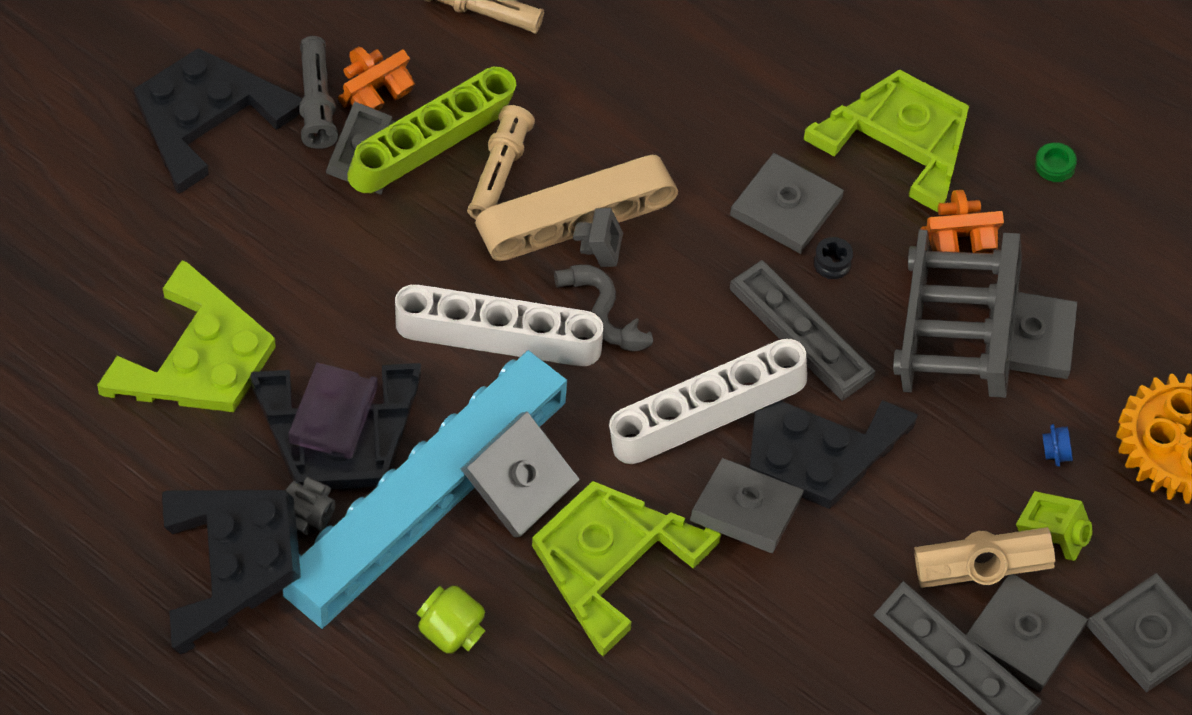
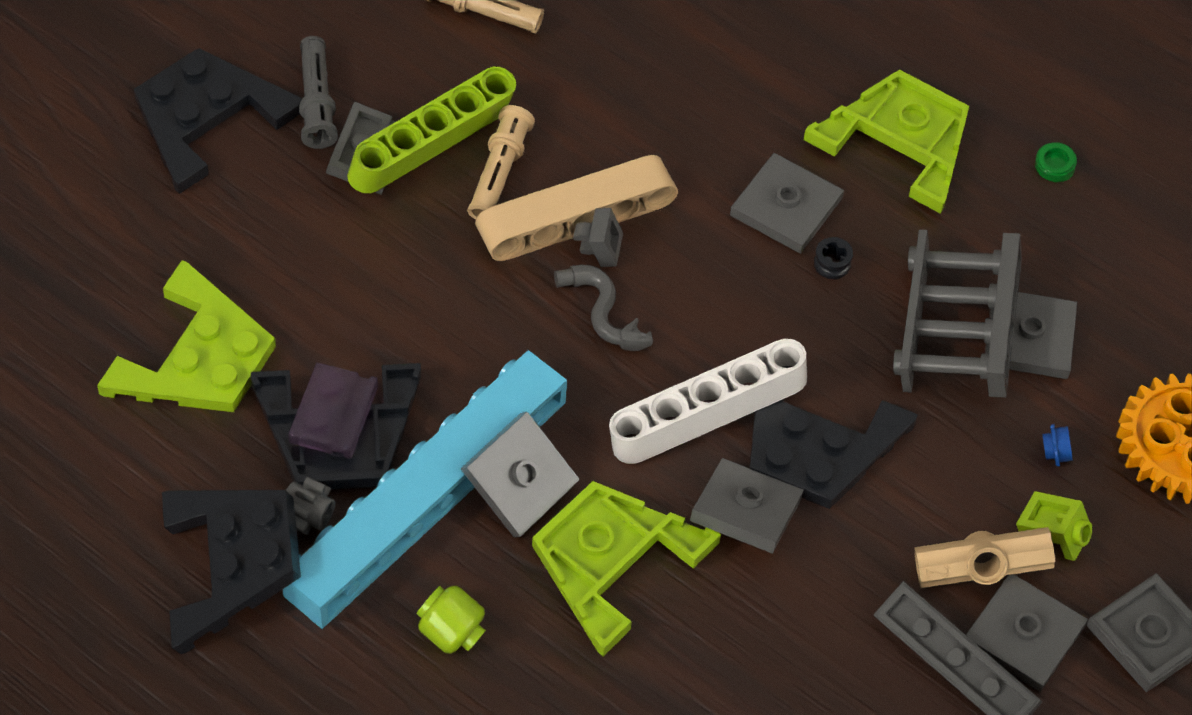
orange hips [337,46,415,111] -> none
white beam [395,285,603,366] -> none
dark grey tile [730,260,875,401] -> none
orange hips [921,189,1004,254] -> none

